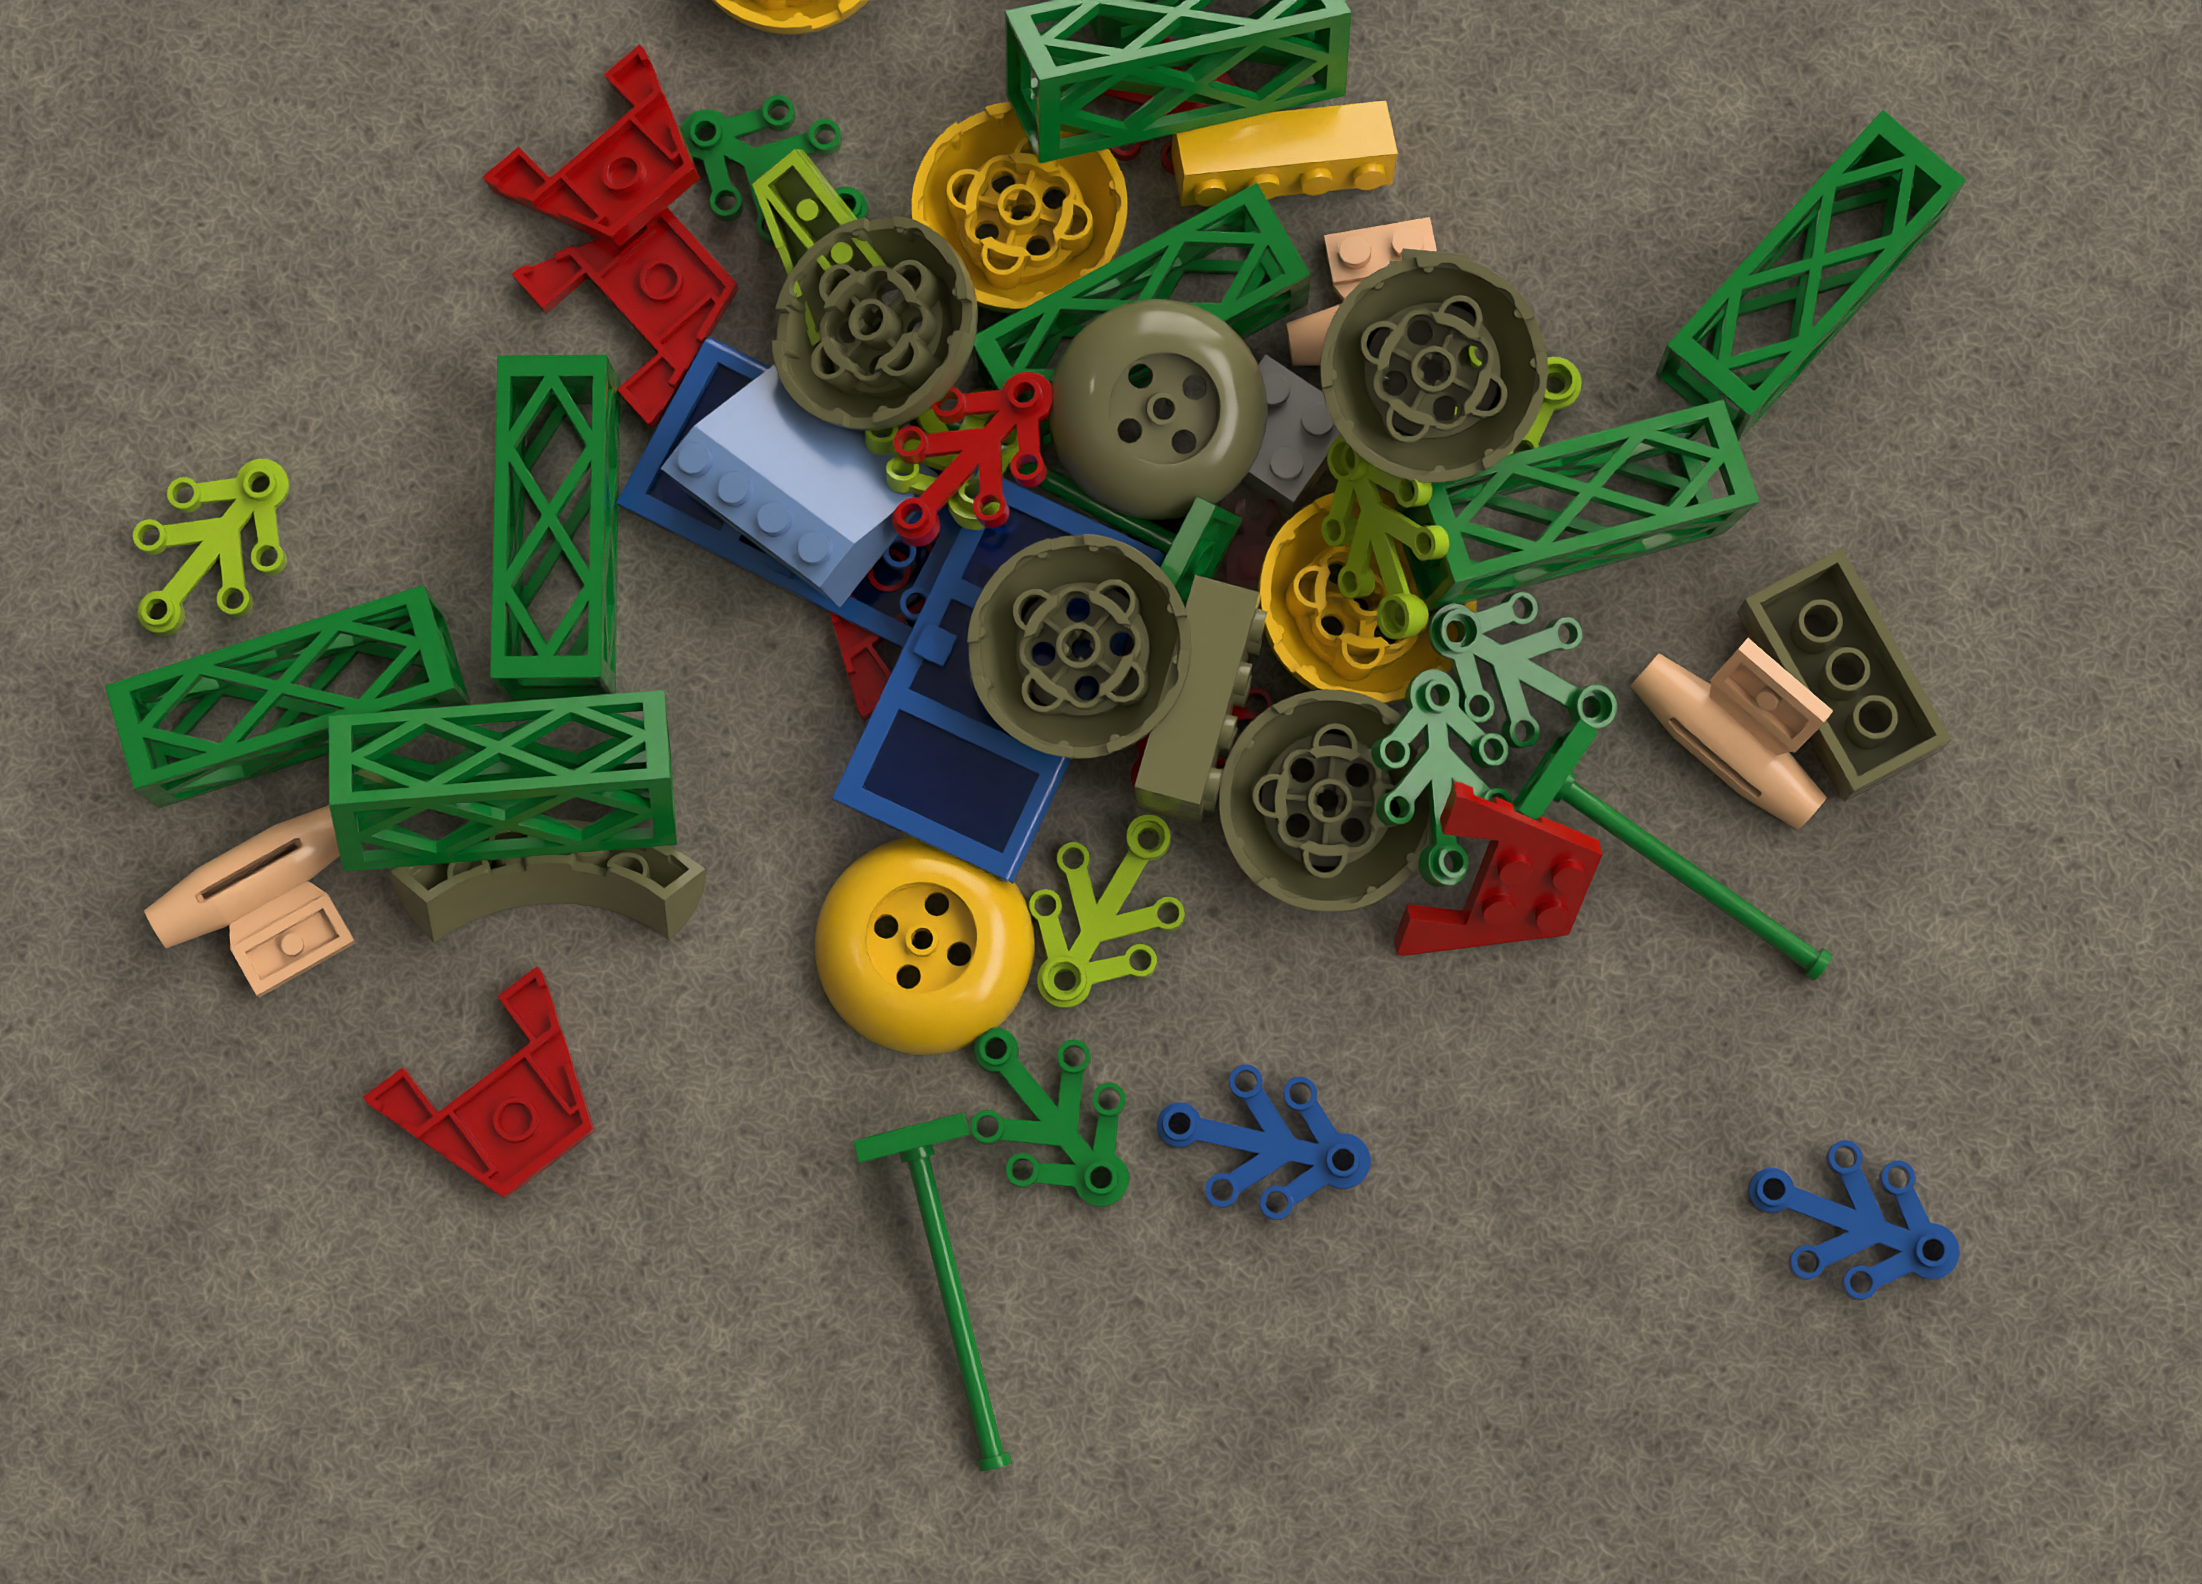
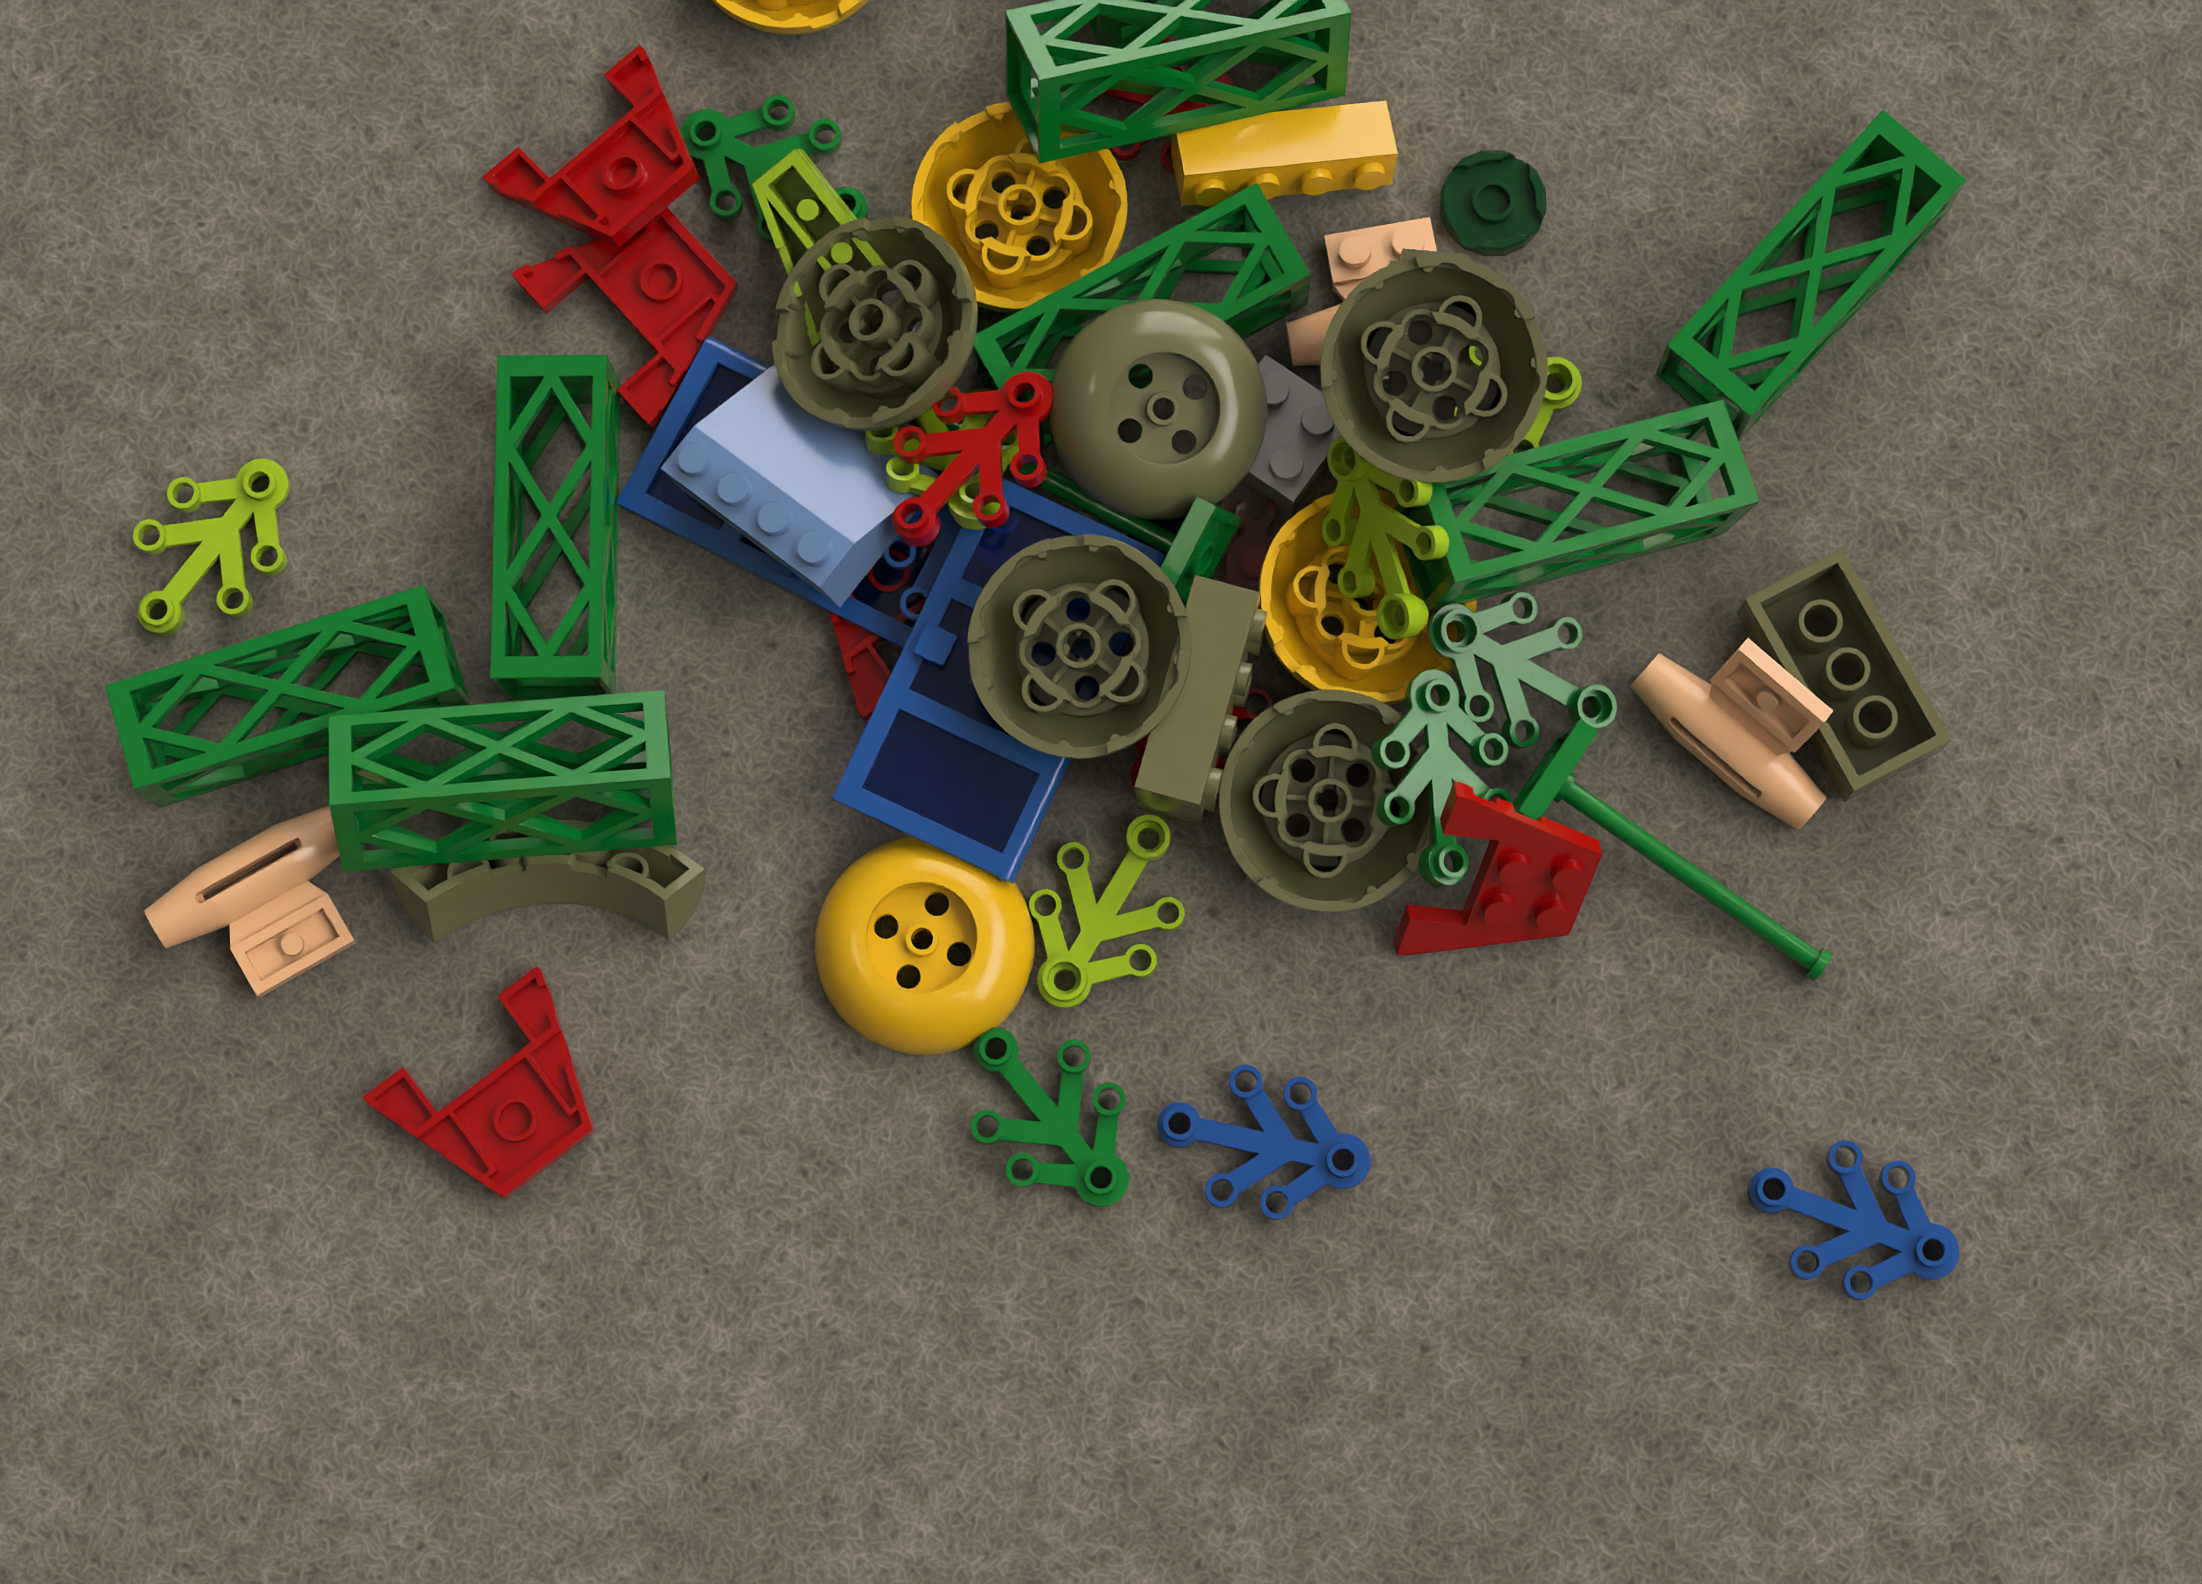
green tile [853,1112,1012,1471] -> none
none -> dark green tile [1440,150,1547,256]

